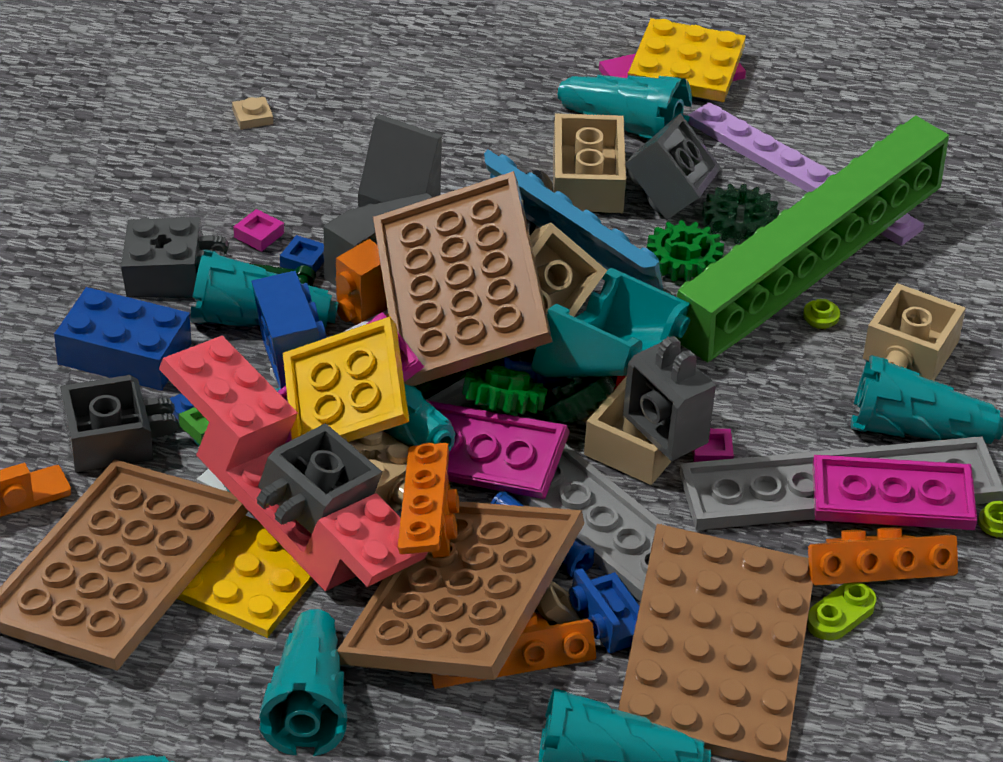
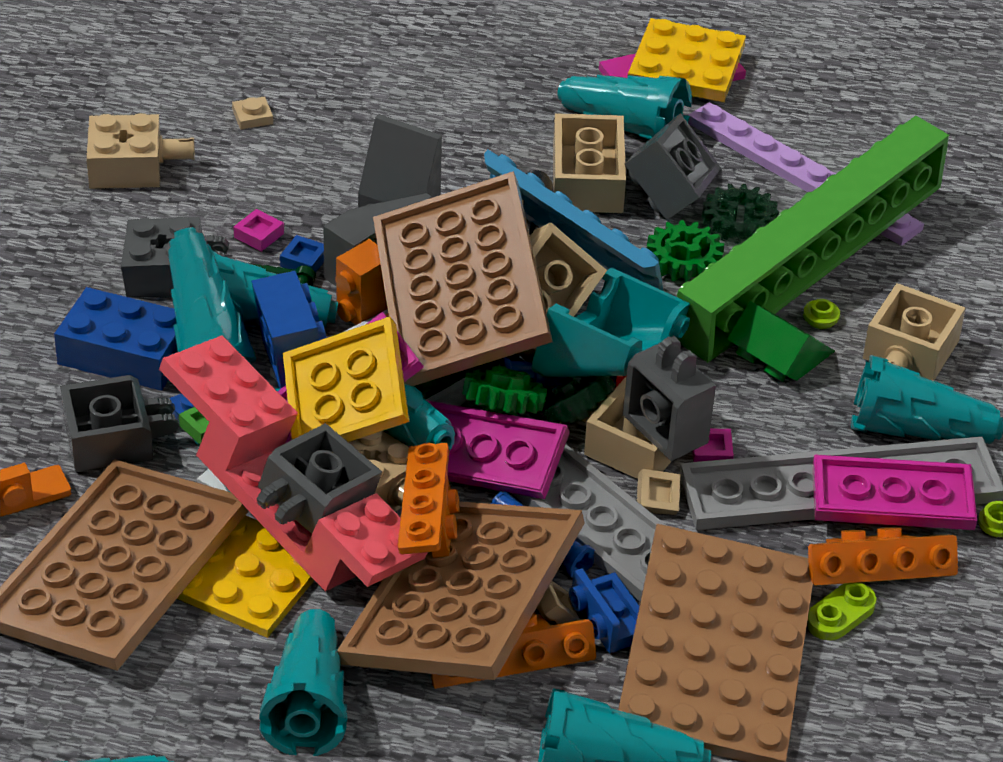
none -> tan brick [87,113,195,189]
none -> teal cone [168,227,256,364]
none -> tan plate [637,469,680,515]
none -> green slope [727,301,835,382]

